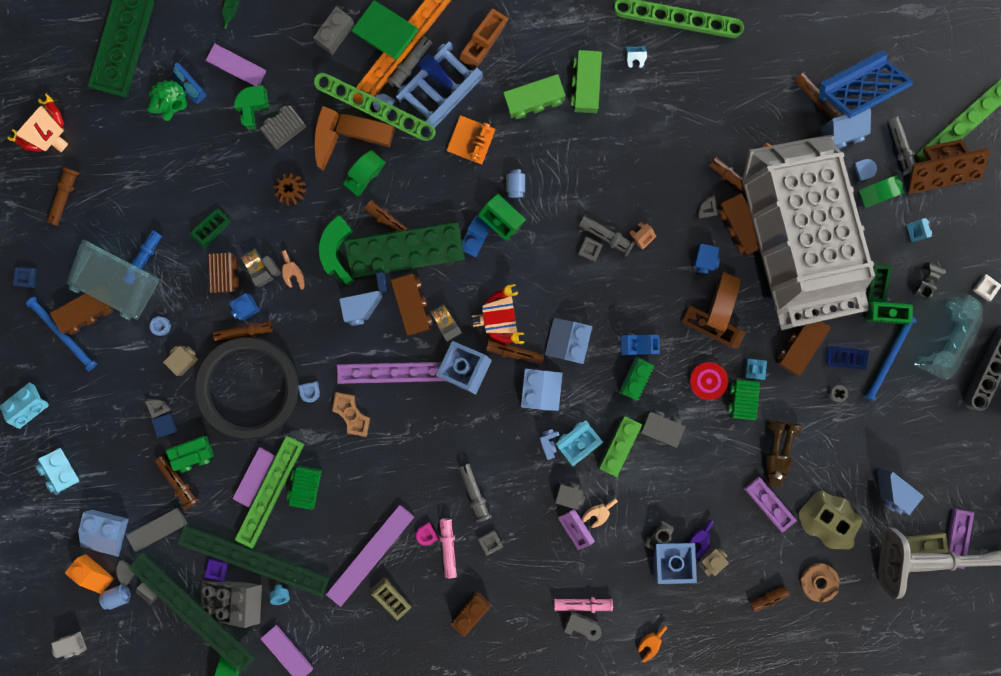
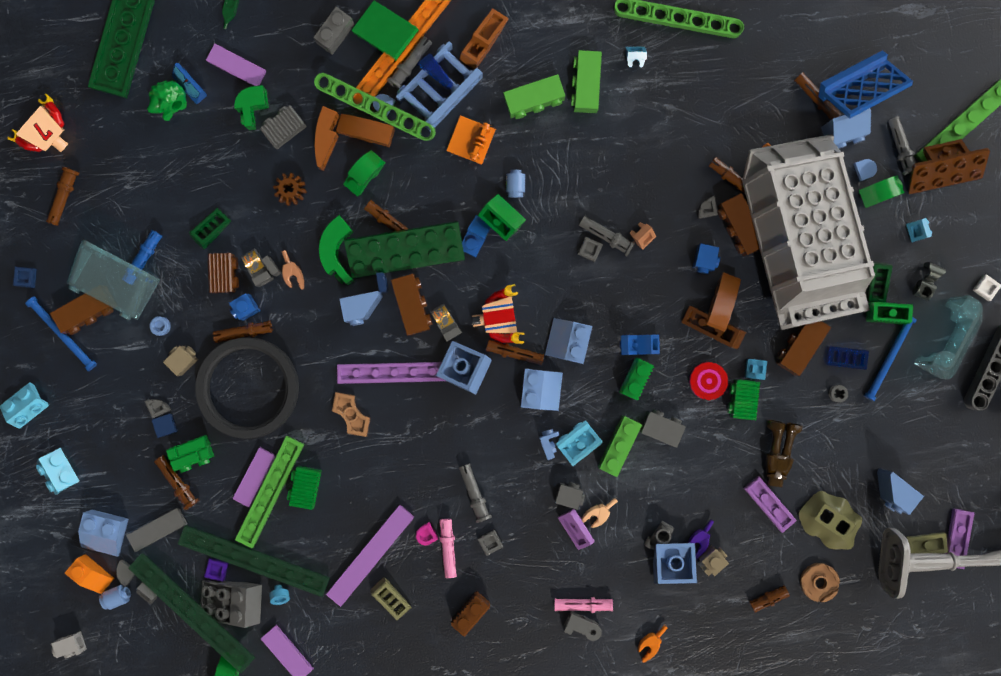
medium blue tile [298,382,320,402] -> none

